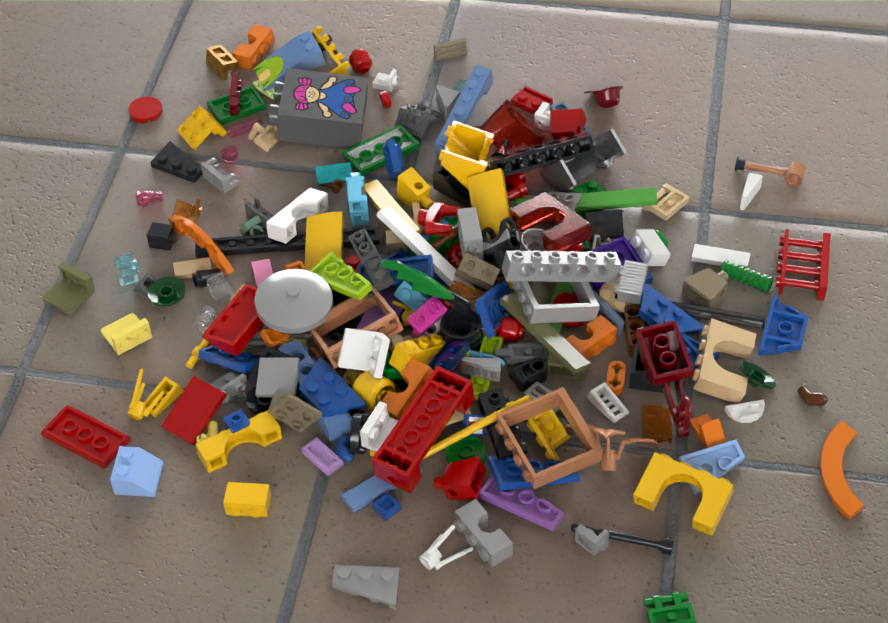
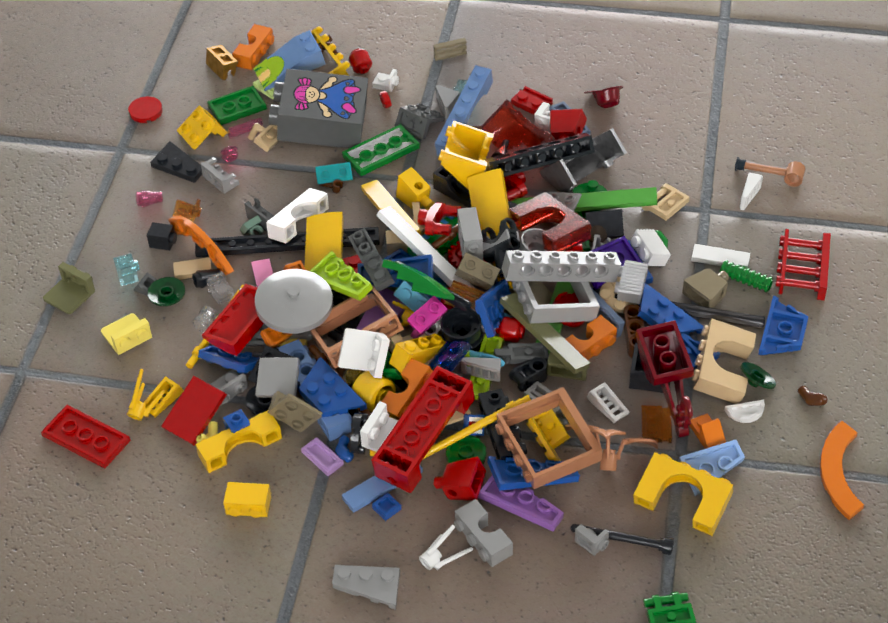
light blue slope [110,446,164,497] -> none
dark red hinge [229,72,242,116] -> none
medium azure hips [346,172,369,227] -> none
blue bracket [382,139,406,180] -> none
orange beam [606,361,626,396] -> none

